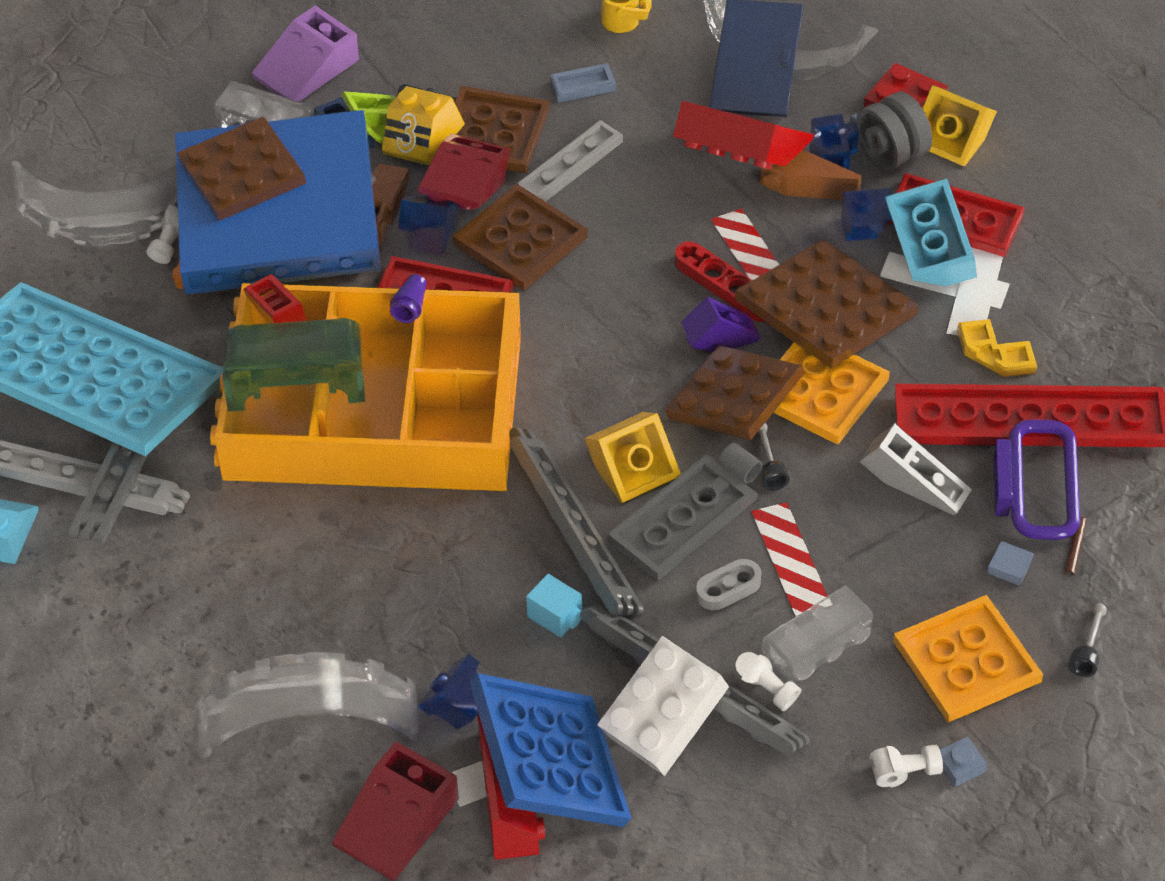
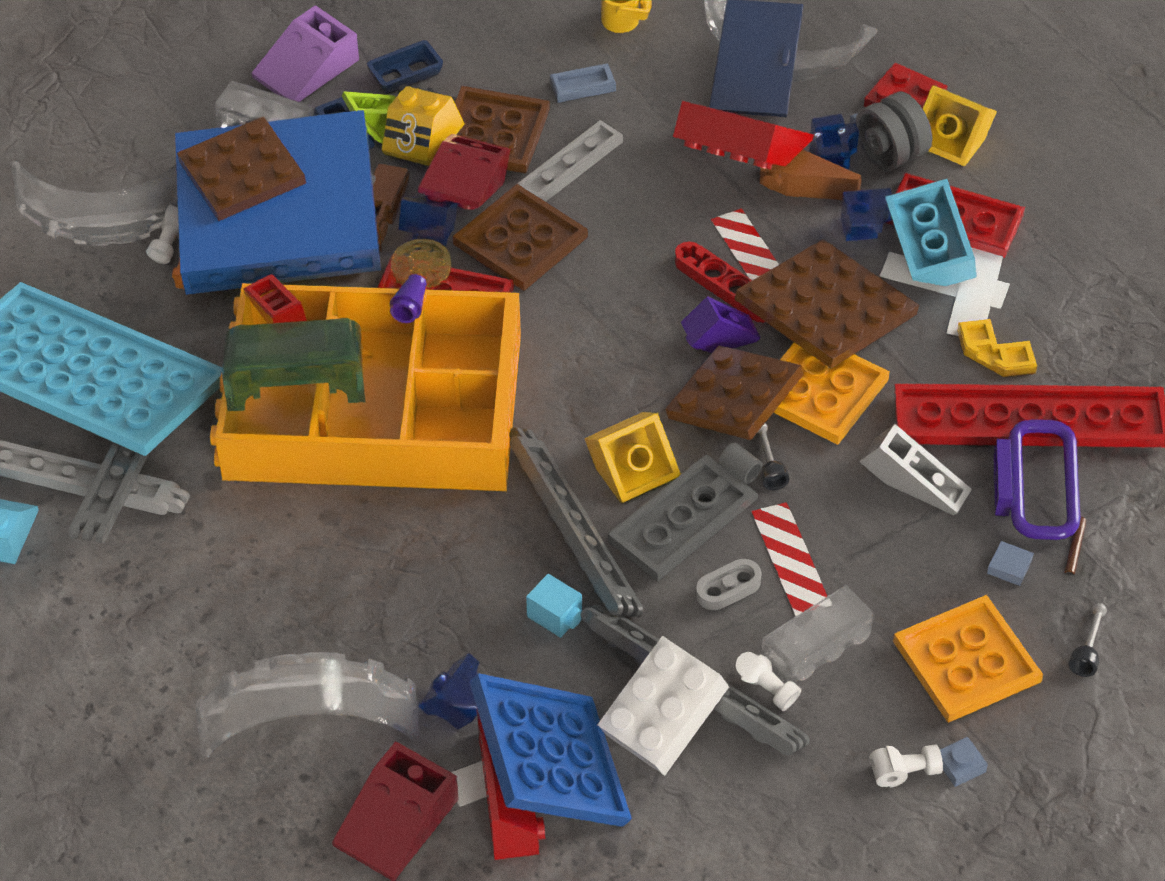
none -> dark blue piece [367,40,443,94]
none -> clear yellow wheel [391,239,451,289]

